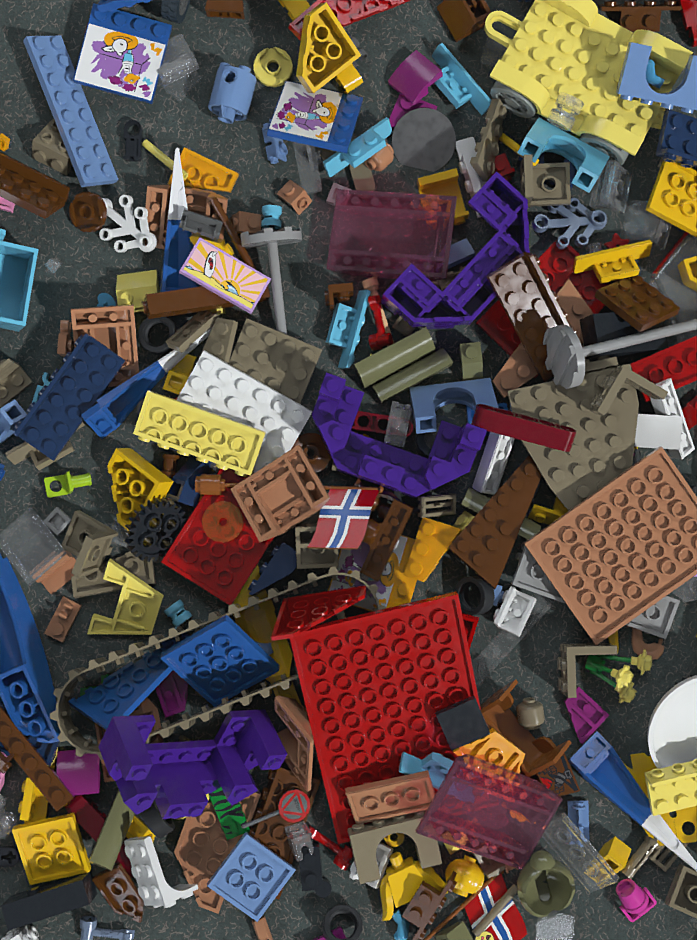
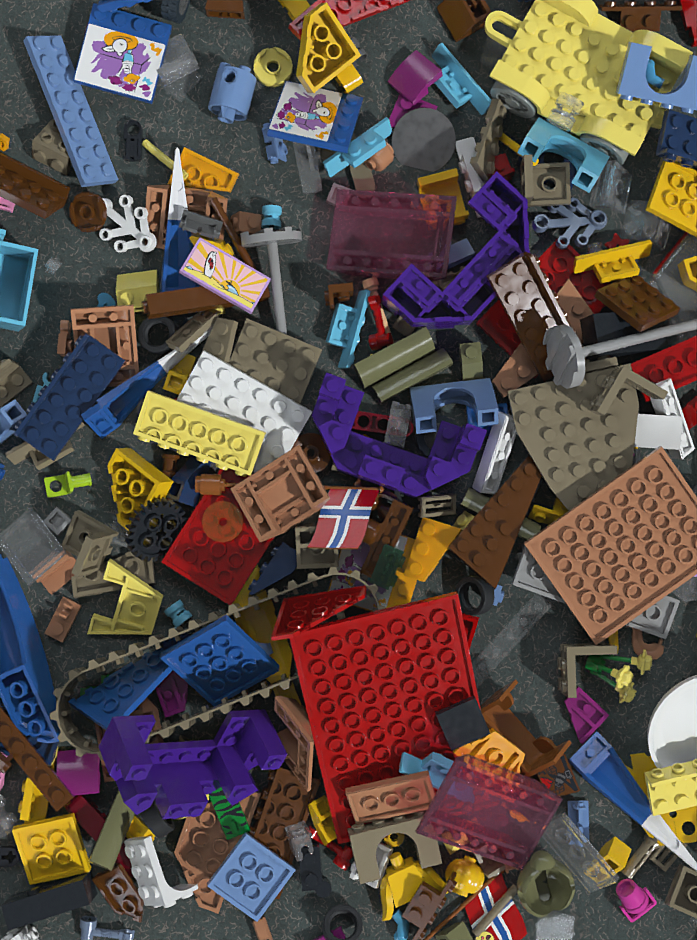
piece [241,789,310,829] -> none
nougat bracket [276,180,312,215] -> none
dark red beam [471,404,577,452] -> none
white bracket [493,586,537,637] -> none
dark tan head [516,697,545,730] -> none
none -> yellow slope [308,795,337,846]
none -> clear green bracket [370,544,406,590]

